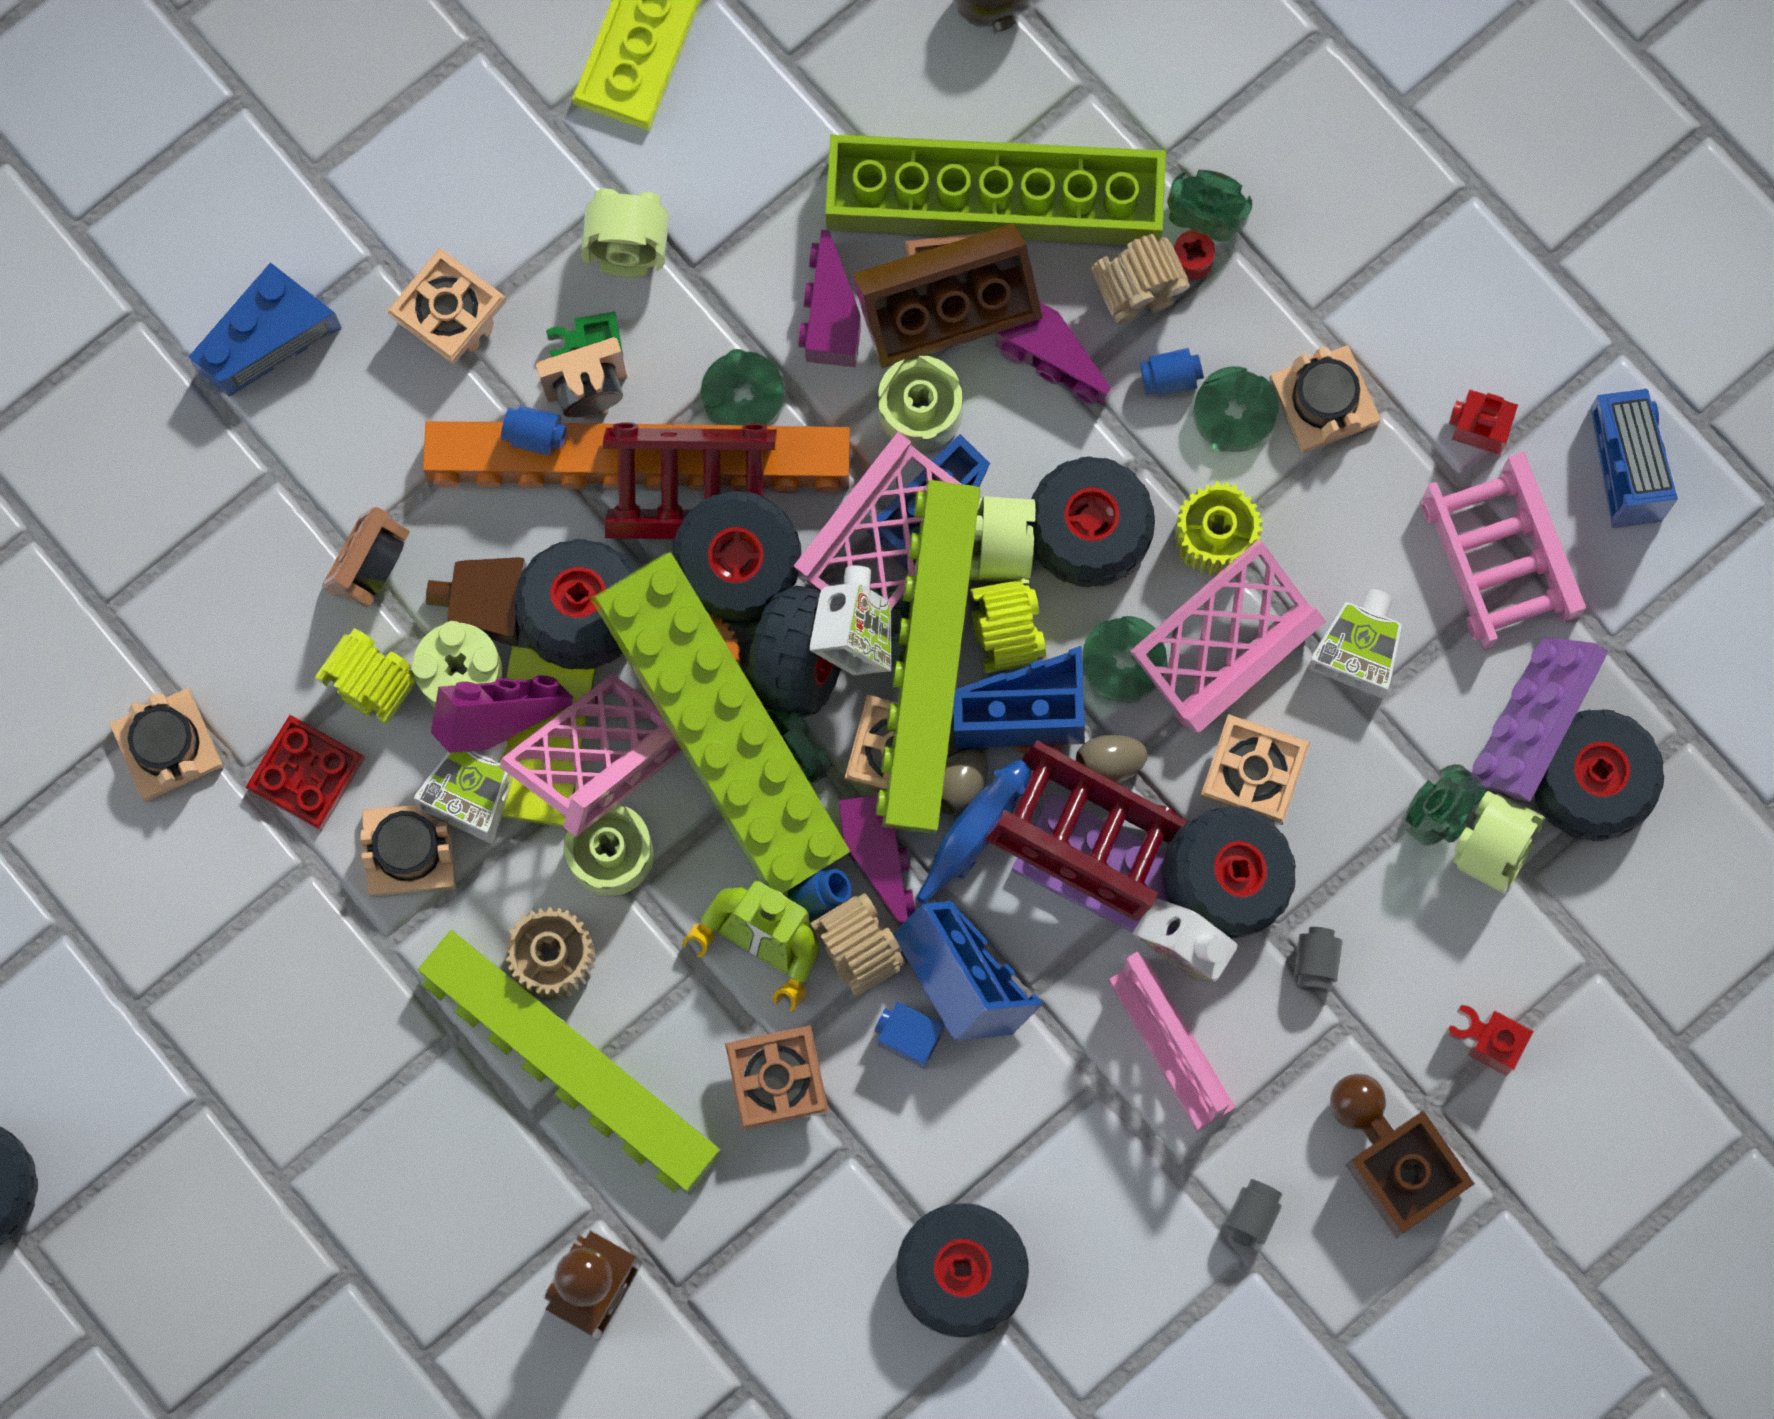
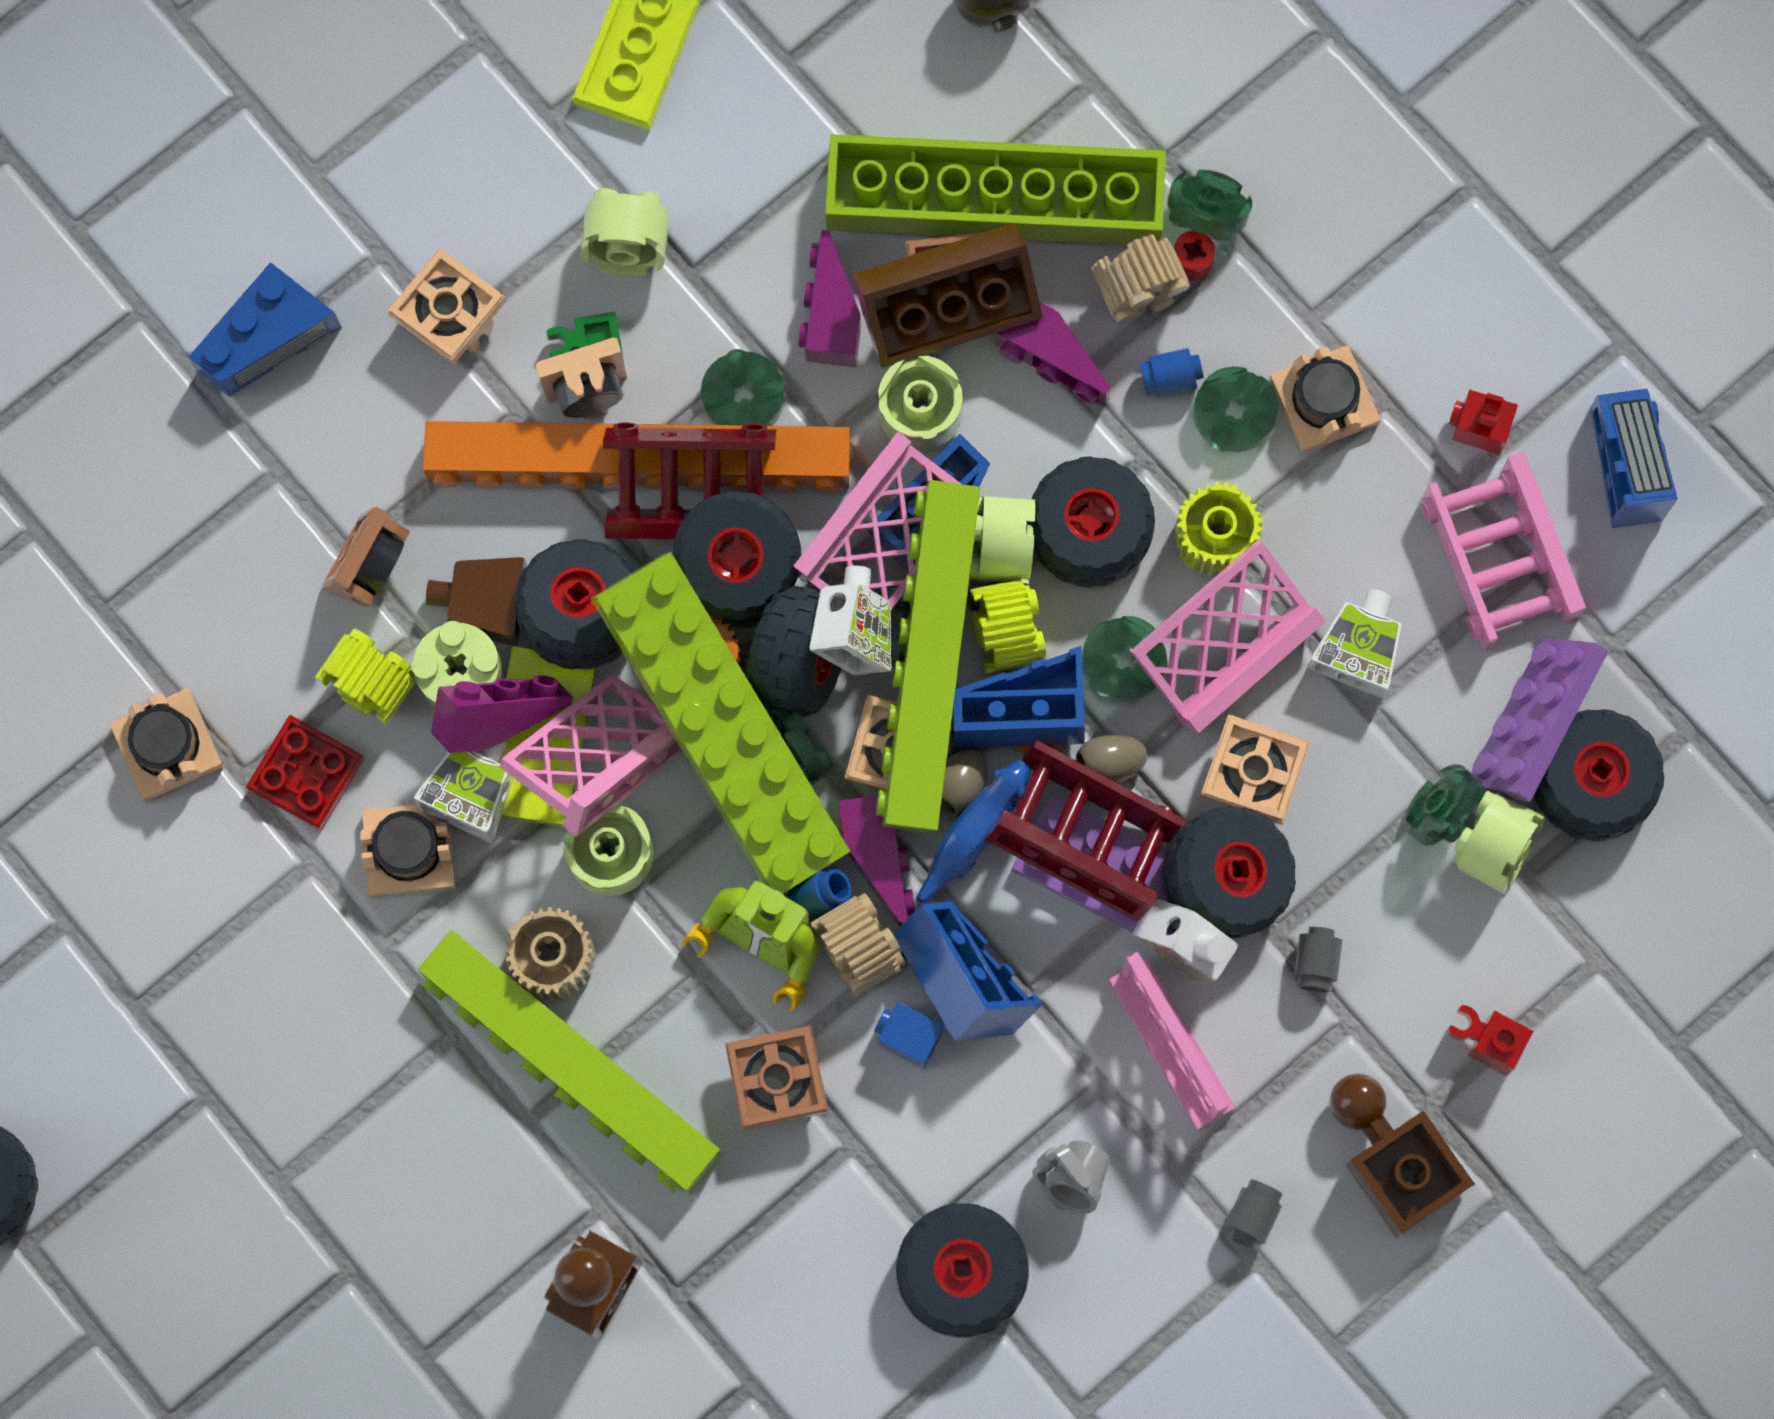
blue brick [501,405,567,457] -> none
none -> light grey piece [1032,1141,1109,1213]

